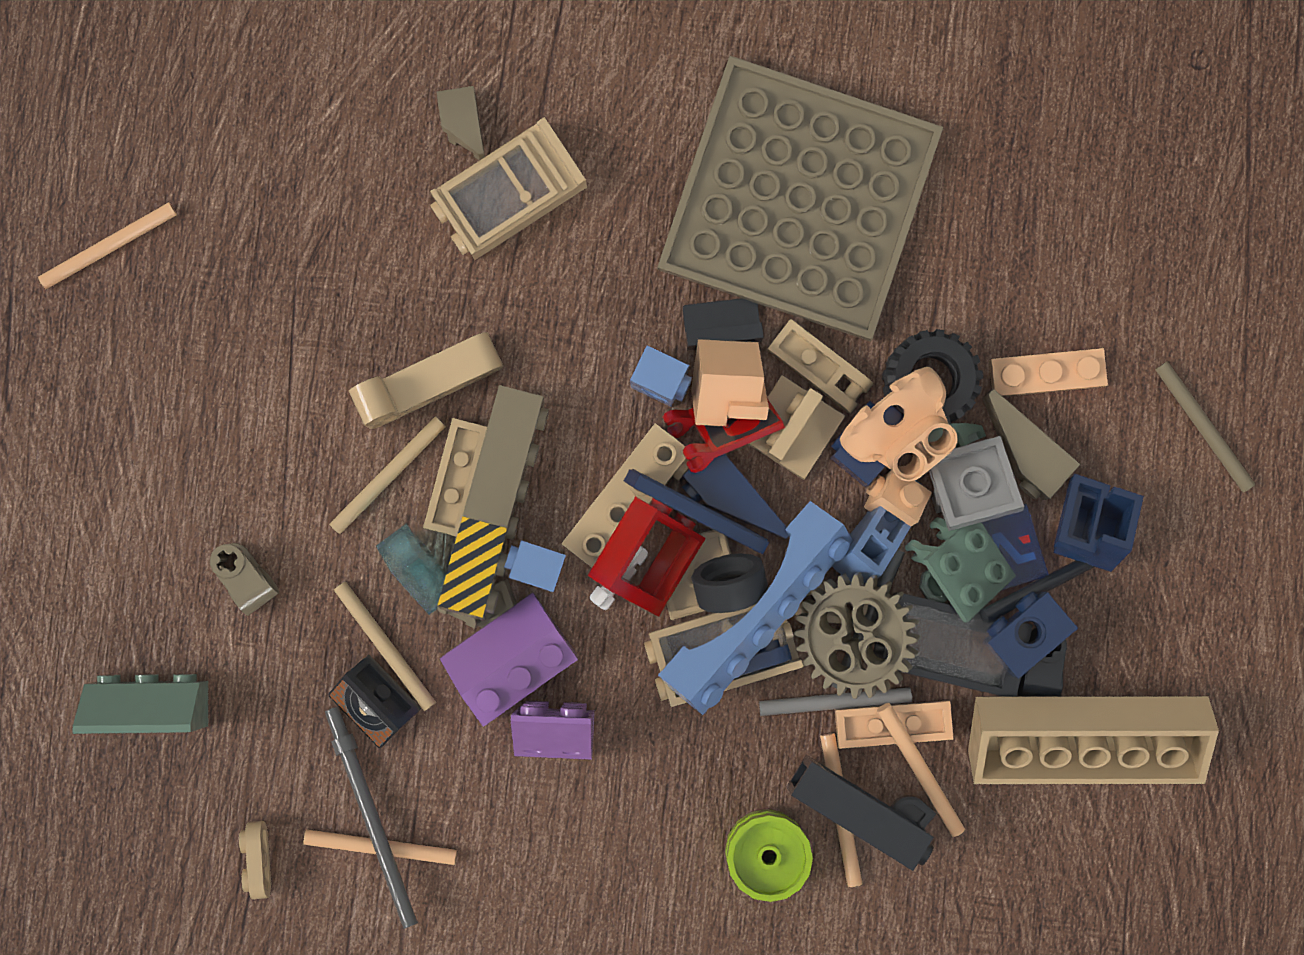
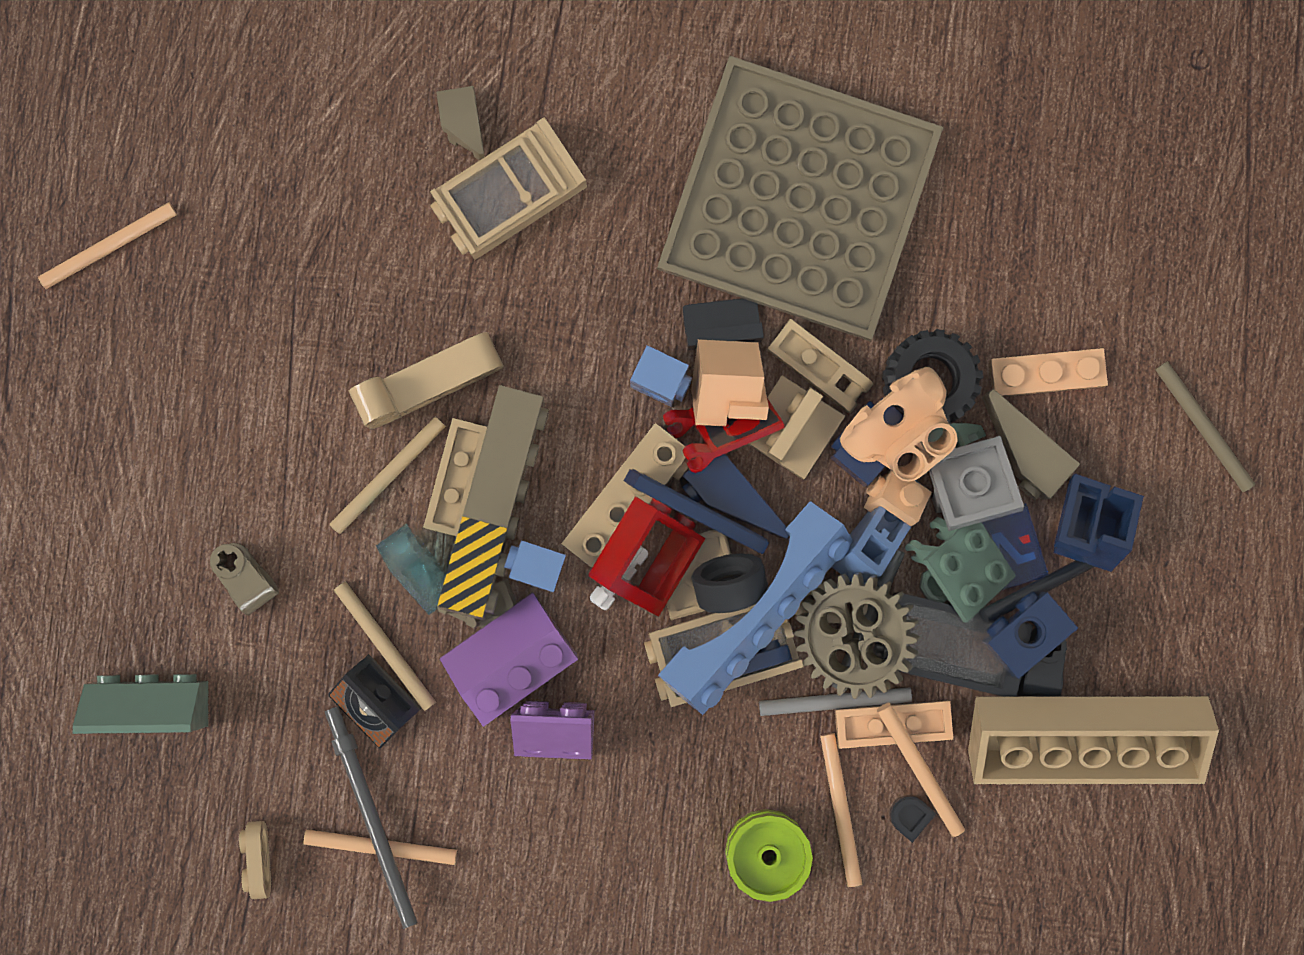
black piece [786,754,934,871] -> none

